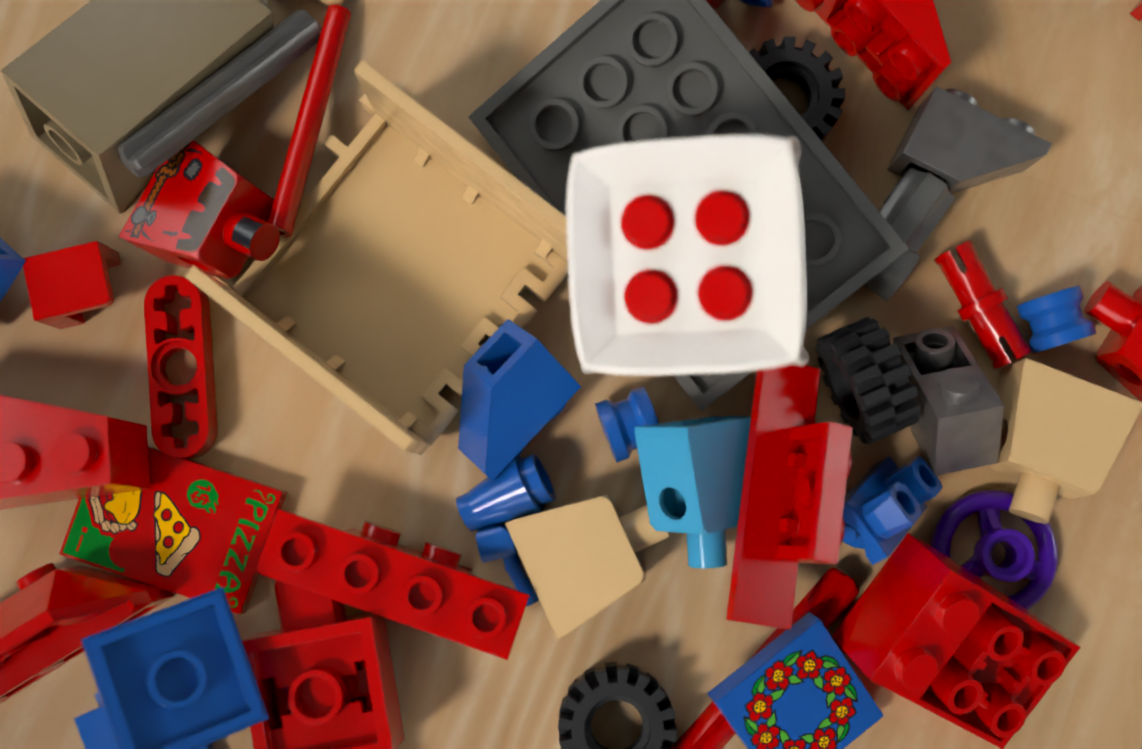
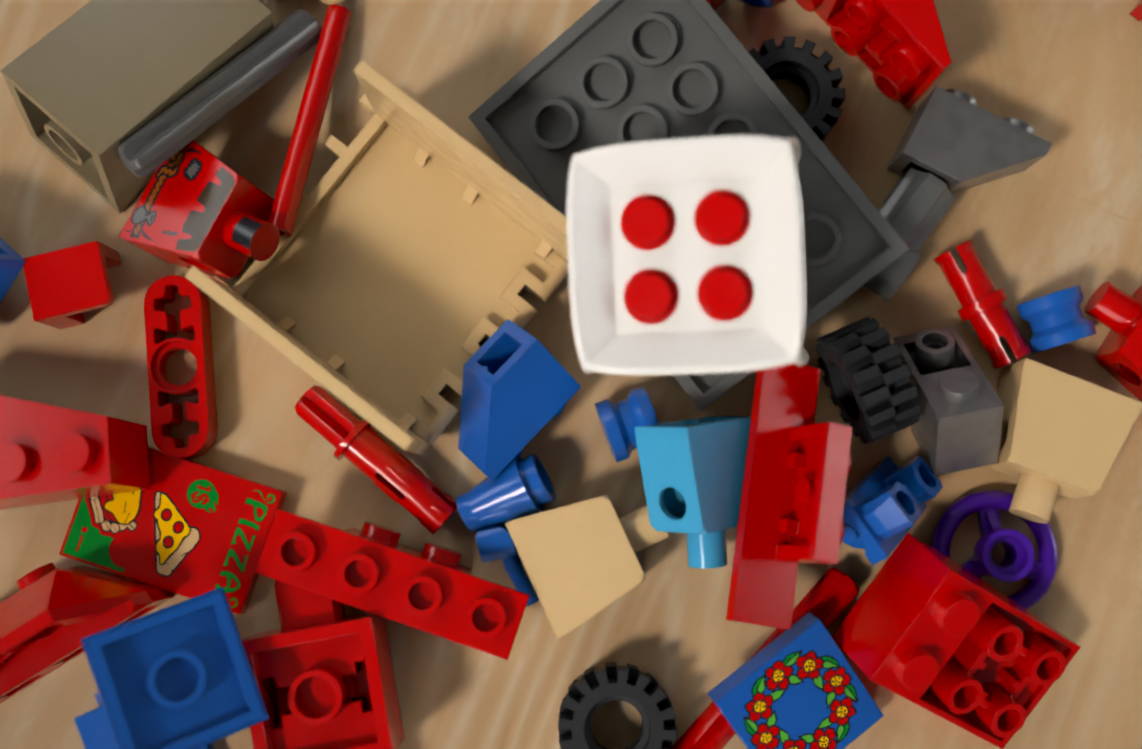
none -> red axle [295,385,457,535]

